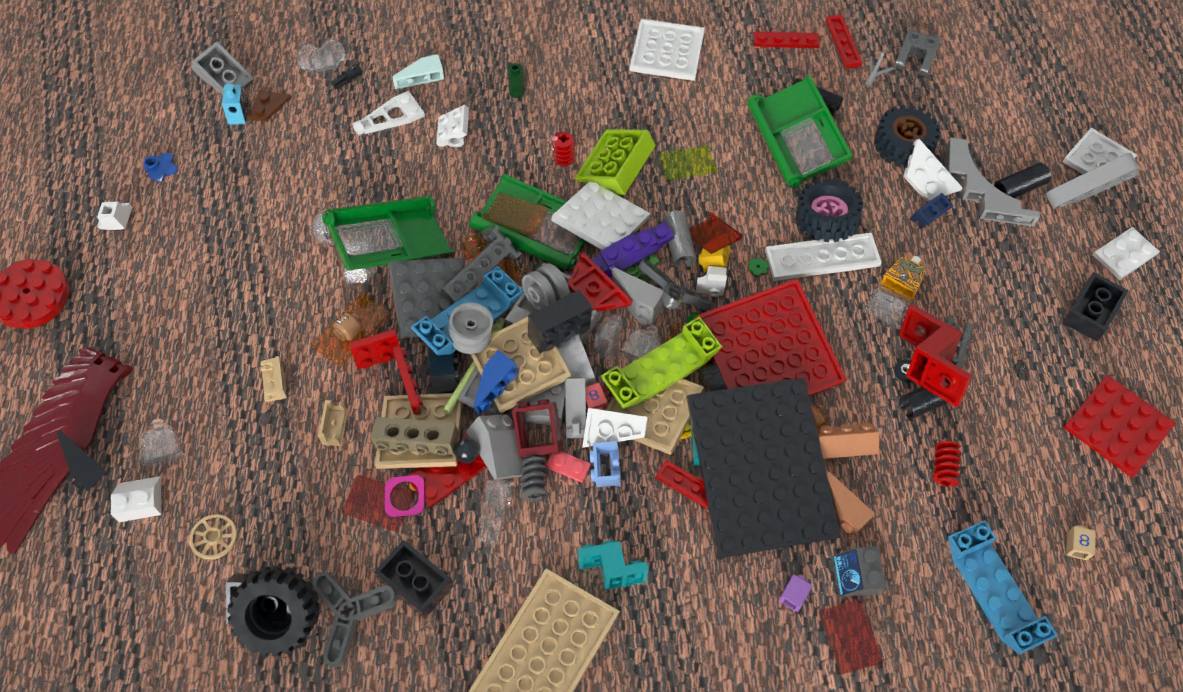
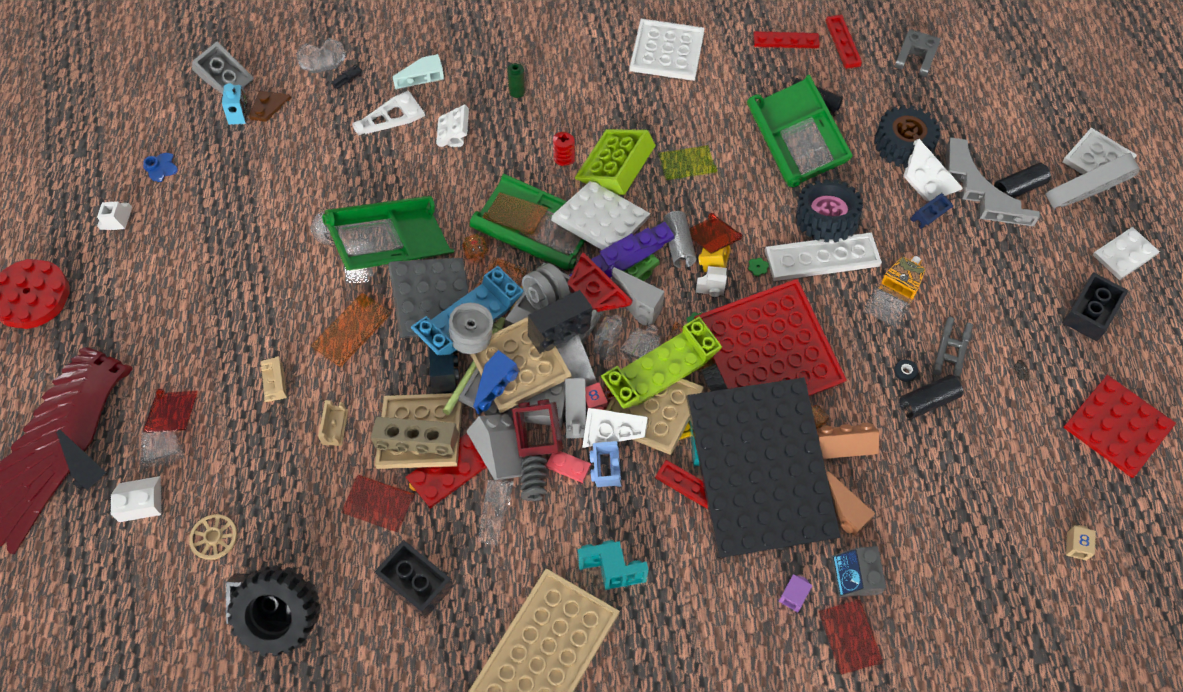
dark grey piece [313,572,398,667] -> none
medium nougat head [333,312,362,341] -> none
red bracket [349,329,423,415] -> none
dark pink piece [385,475,425,517] -> none
dark grey bracket [442,226,521,303] -> none
black piece [454,438,480,464] -> none
dark grey piece [638,259,713,312] -> none
light grey plant [865,52,894,86] -> none
red bracket [899,304,973,408] -> none
red piece [933,441,961,487] -> none
dark azure slope [948,520,1058,655] -> none
none -> clear red piece [143,388,198,433]

